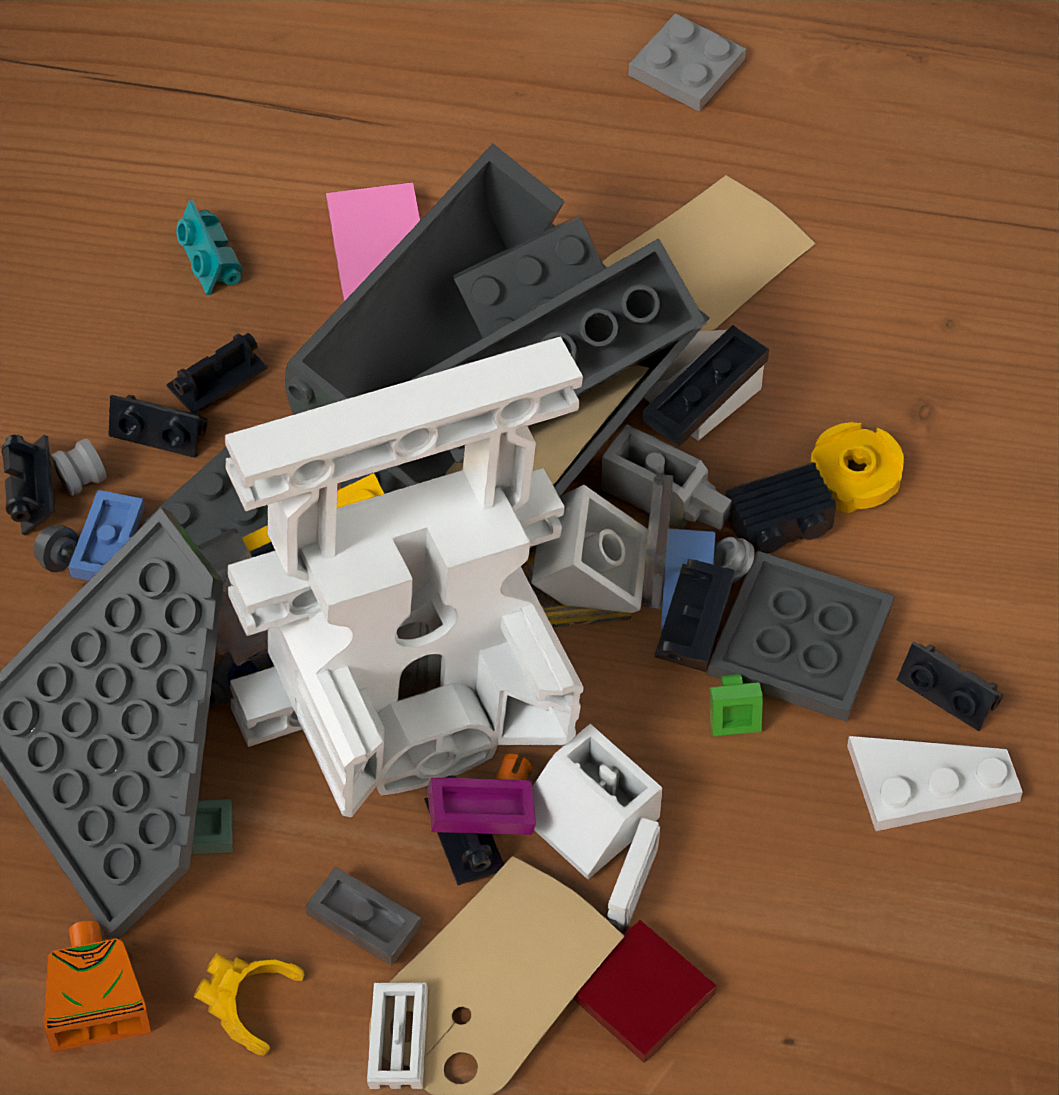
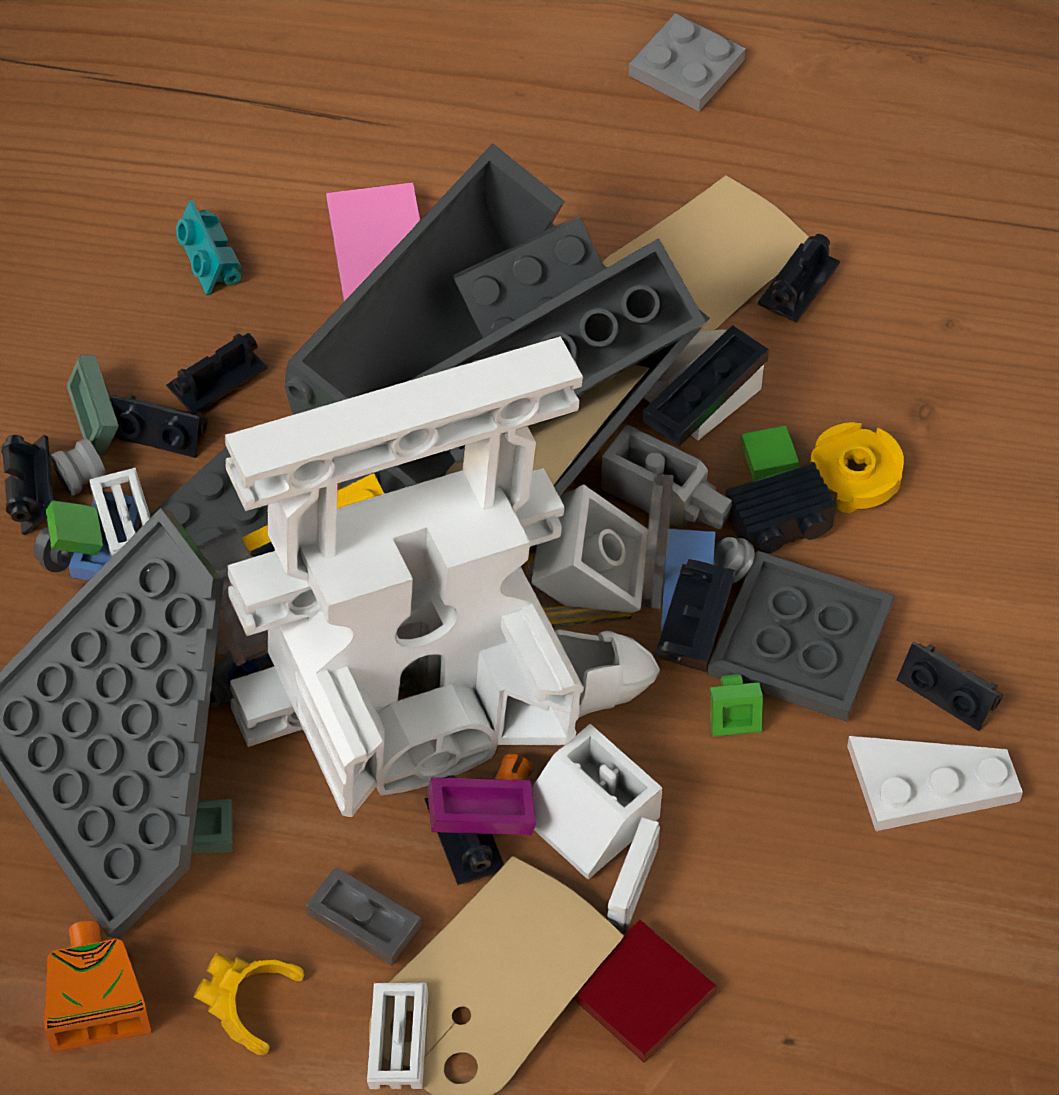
none -> bright green tile [46,500,103,555]
none -> sand green tile [66,355,118,456]
none -> white tile [89,468,151,557]
none -> white helmet [555,629,660,717]
none -> bright green tile [740,425,799,480]
none -> black hinge [758,234,840,323]

